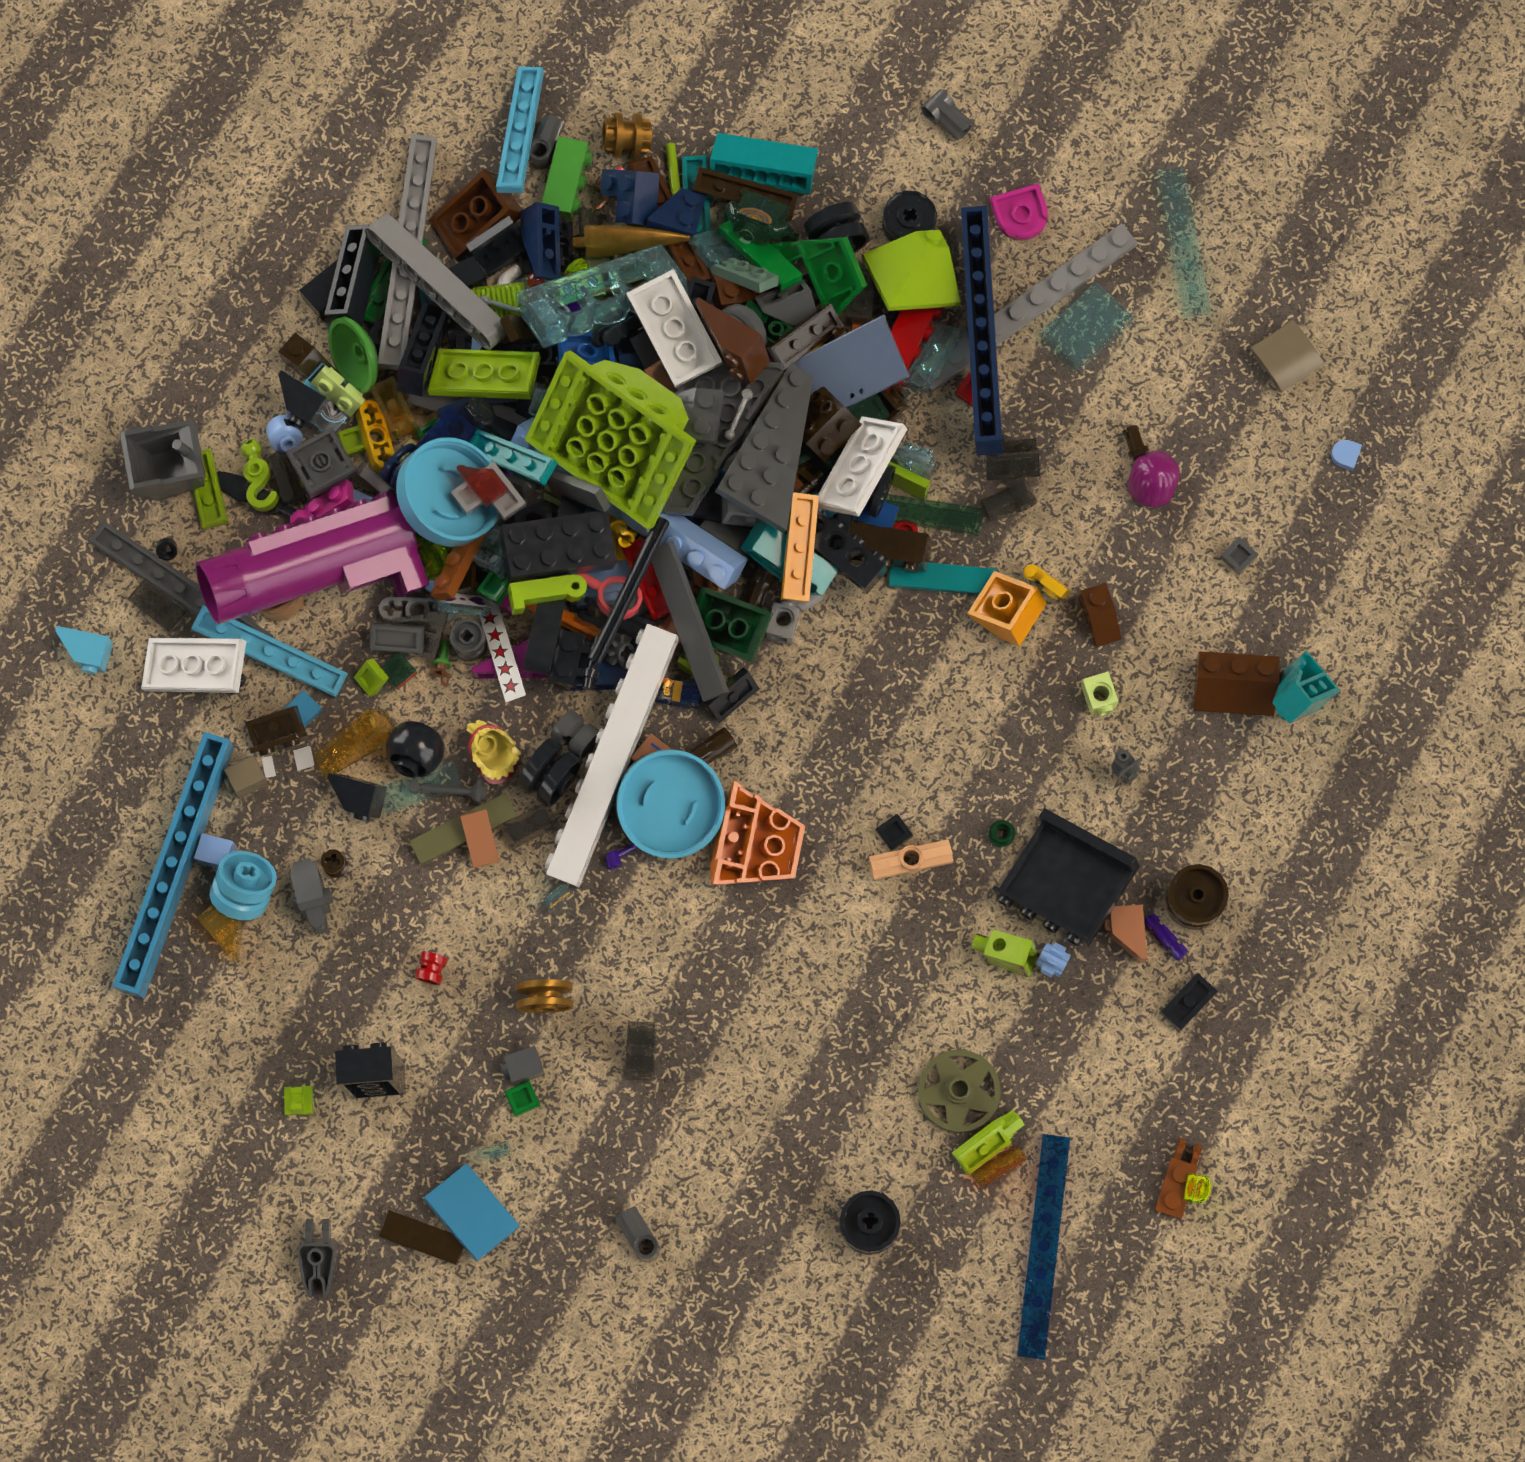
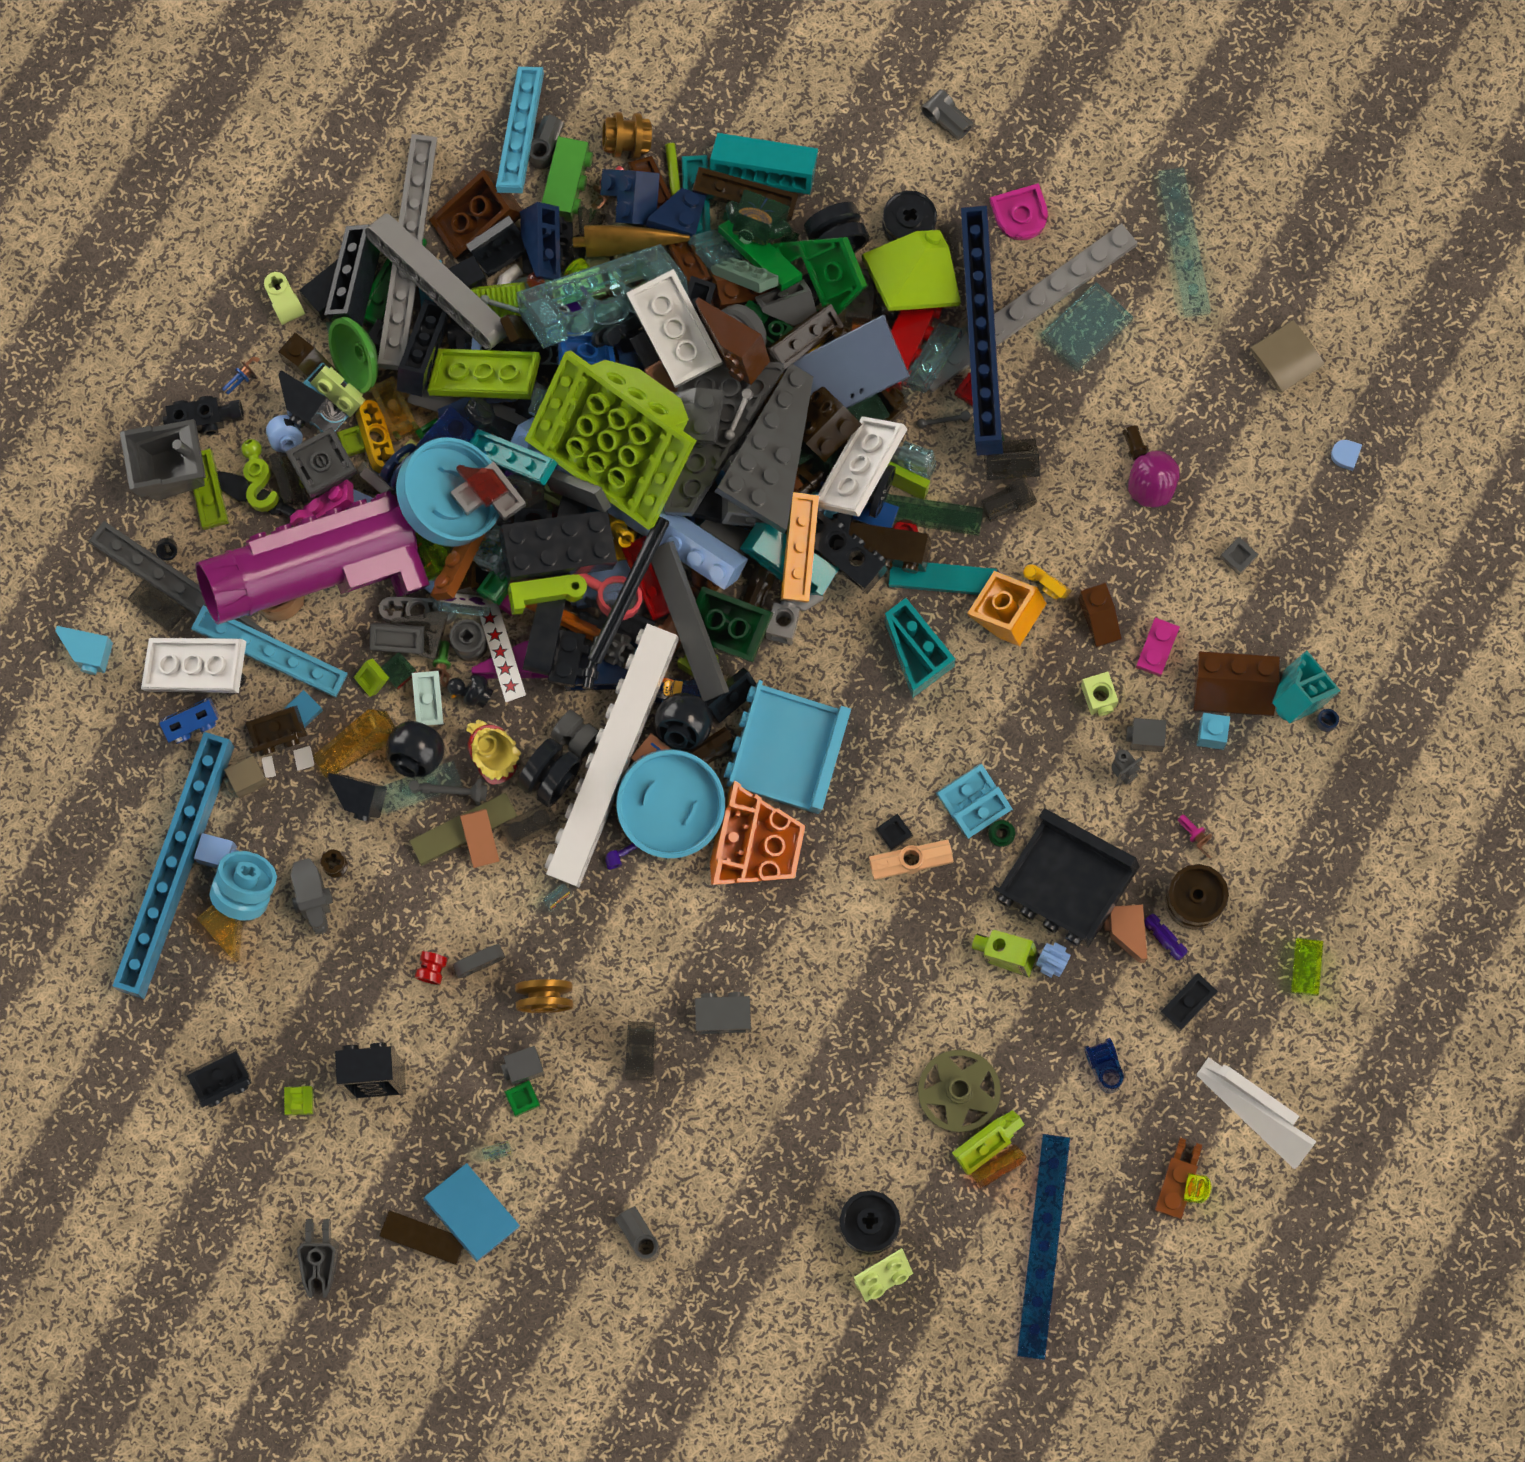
none -> blue piece [159,697,219,744]
none -> black brick [163,396,244,436]
none -> black bracket [186,1048,251,1108]
none -> blue piece [222,357,260,395]
none -> yellowish green piece [264,272,305,325]
none -> light aqua plate [412,671,444,726]
none -> black animal [447,674,494,708]
none -> dark grey beam [453,944,505,978]
none -> black wheel [654,692,713,751]
none -> dark grey brick [695,992,751,1035]
none -> medium azure panel [724,680,851,814]
none -> yellowish green hinge [854,1248,913,1302]
none -> teal wedge [884,598,956,698]
none -> dark grey hinge [917,411,971,429]
none -> medium azure slope [936,764,1013,839]
none -> clear blue piece [1084,1038,1124,1094]
none -> dark grey brick [1126,718,1166,752]
none -> dark pink plate [1136,617,1180,677]
none -> piece [1178,815,1212,859]
none -> medium azure brick [1197,713,1230,750]
none -> white wedge [1197,1057,1316,1169]
none -> clear neon green plate [1290,938,1324,996]
none -> dark blue hinge [1316,709,1339,732]

